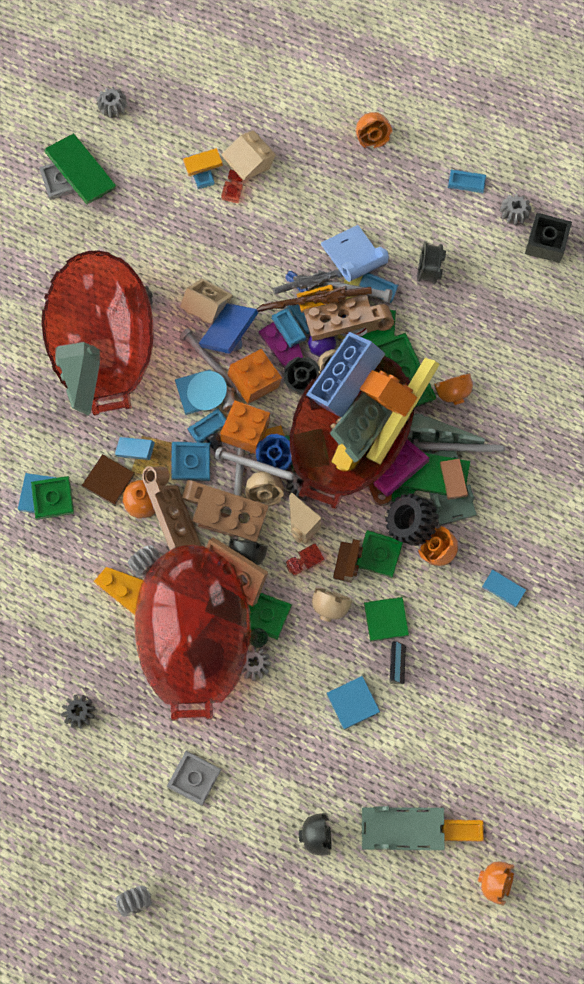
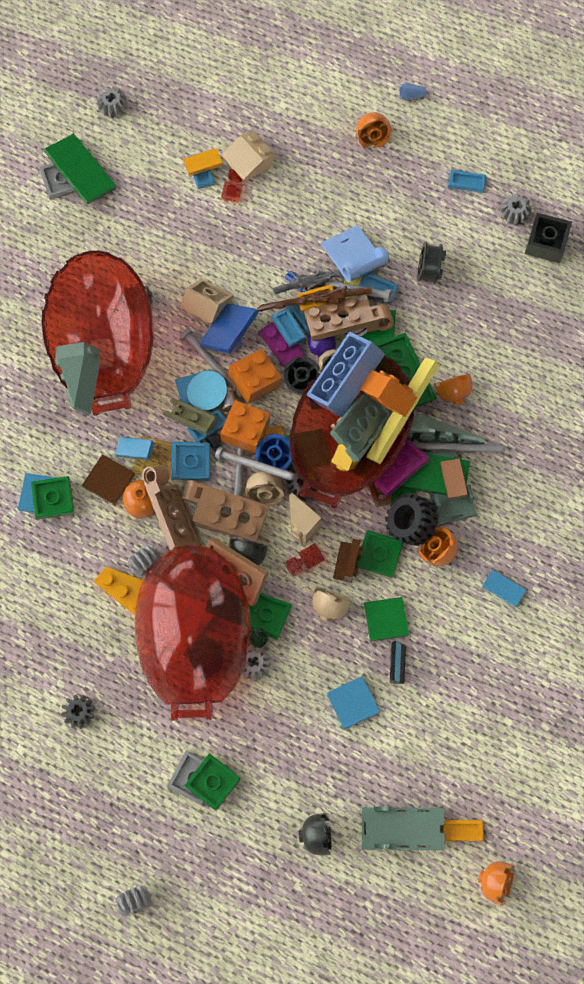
none -> olive hinge [162,398,216,435]
none -> green tile [184,753,241,811]
none -> medium blue cone [399,82,426,100]

